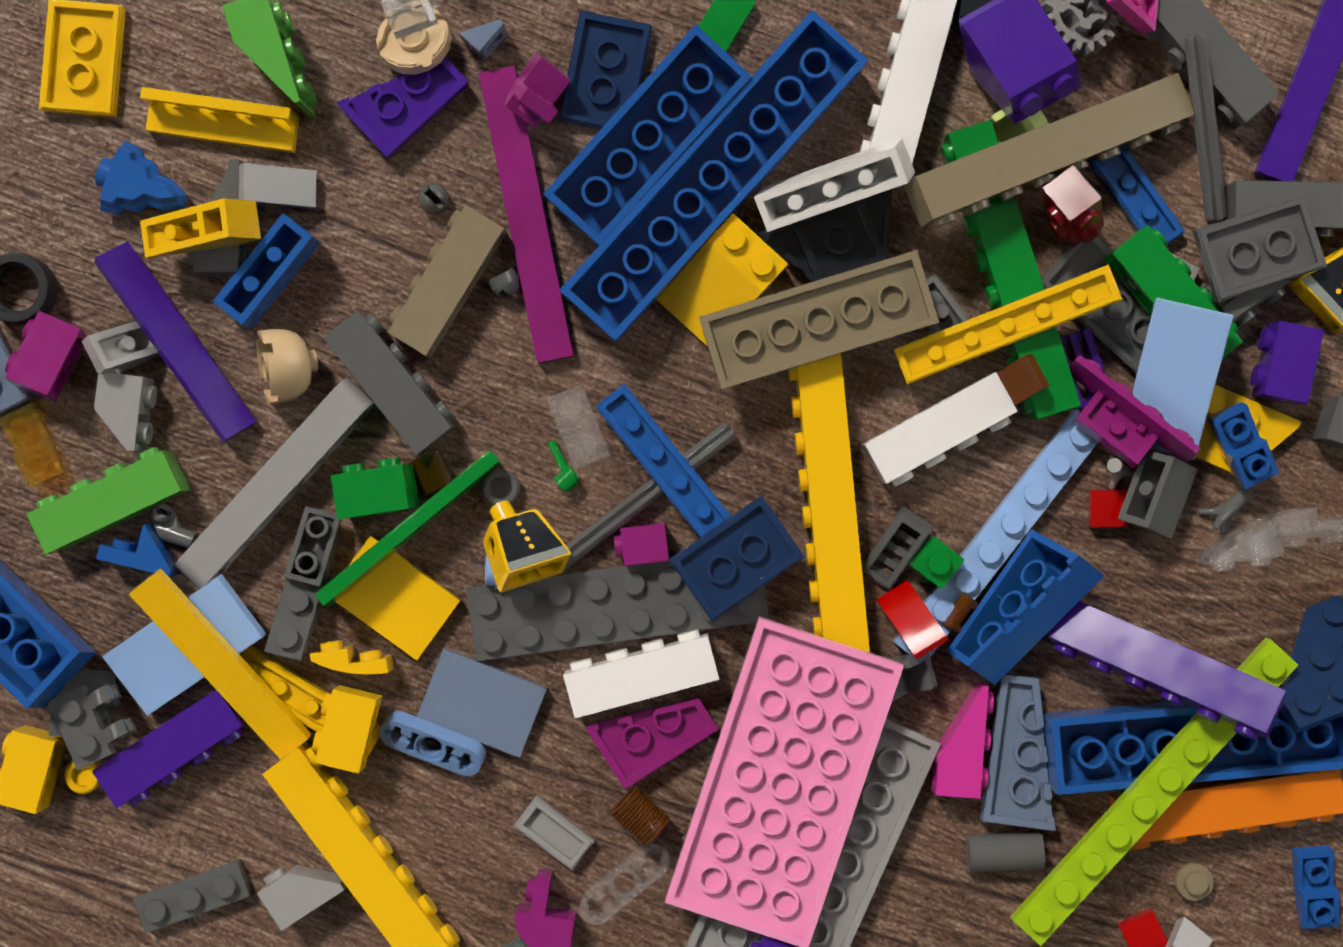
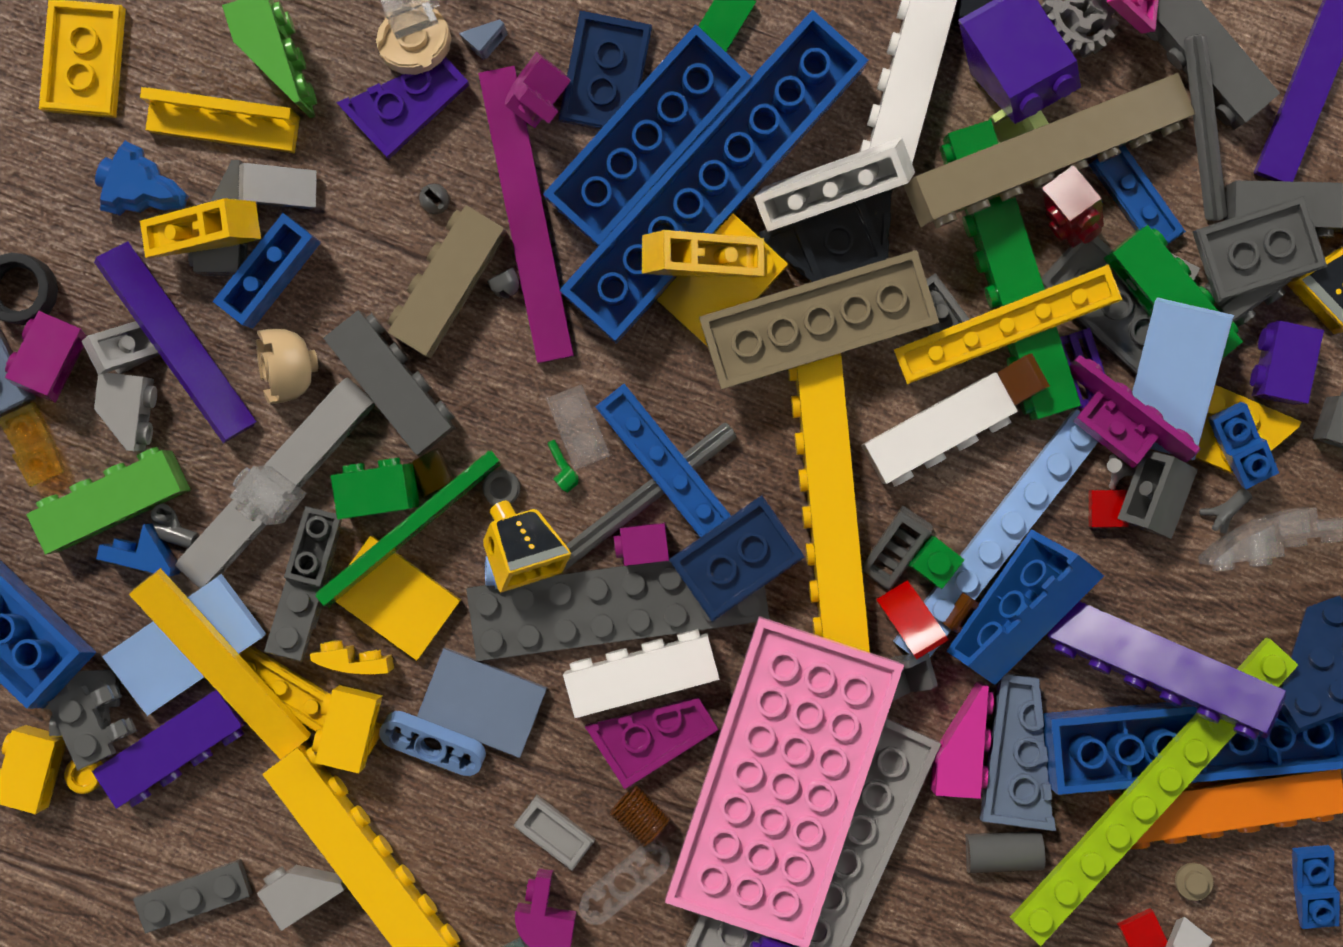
none -> clear brick [230,466,307,525]
none -> yellow slope [642,230,764,277]

